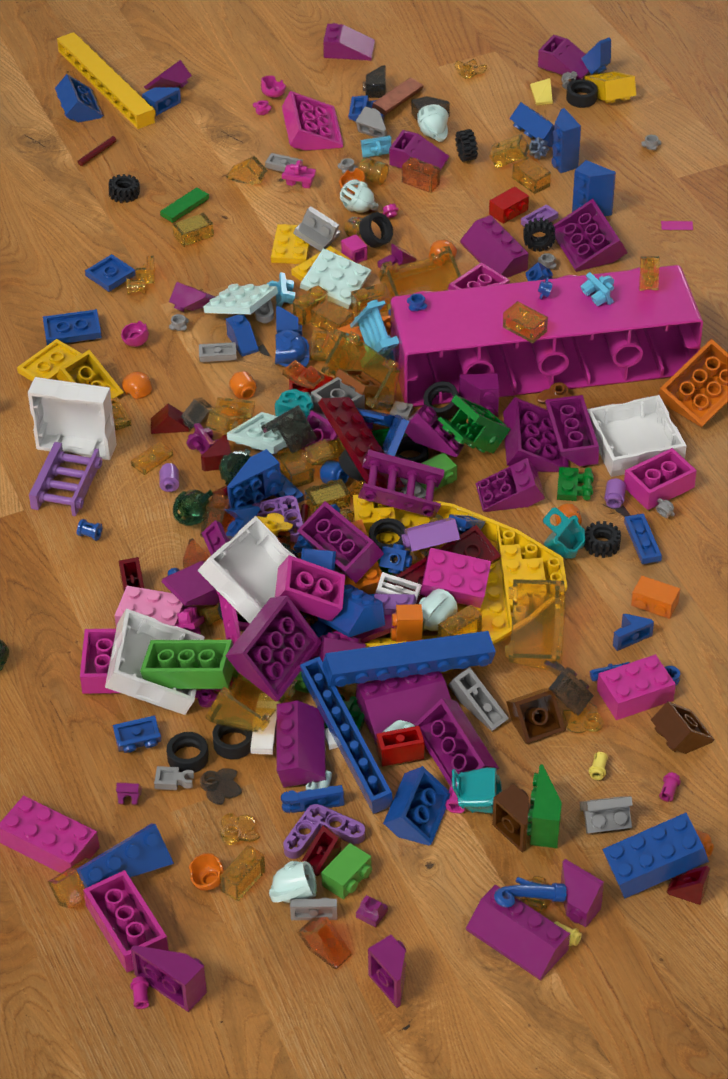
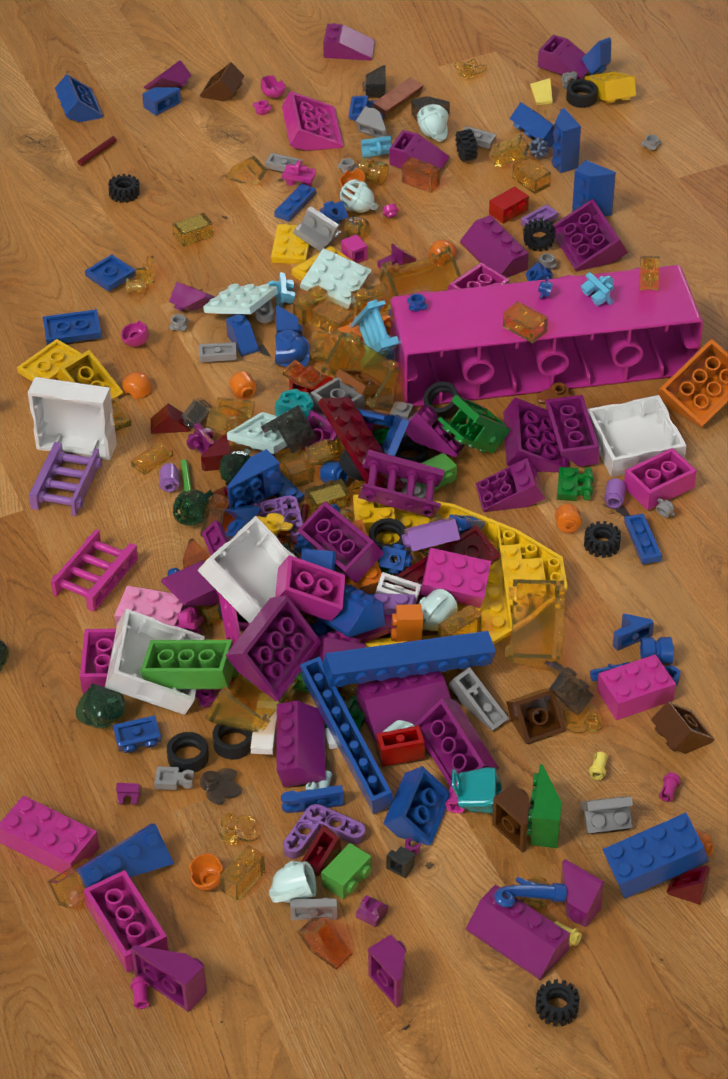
yellow brick [57,32,156,129] -> none
blue bush [77,519,103,541] -> none
dark red slope [118,557,145,592] -> none
green tile [160,187,209,223] -> none
black tyre [359,212,393,248] -> none
magenta slope [459,373,499,417] -> none
teal piece [543,507,585,559] -> none
orange brick [631,576,680,619] -> none
dark pink sticker [661,221,693,230] -> none
none -> dark pink fence [51,529,138,612]
none -> clear green helmet [76,684,126,729]
none -> bright green bar [180,459,194,505]
none -> reddish brown slope [200,62,245,101]
none -> blue plate [274,184,316,222]
none -> blue brick [319,201,348,225]
none -> pearl dark grey piece [386,838,421,878]
none -> light grey plate [463,126,497,149]
none -> black tyre [536,979,580,1027]
none -> blue wheel [640,637,673,664]

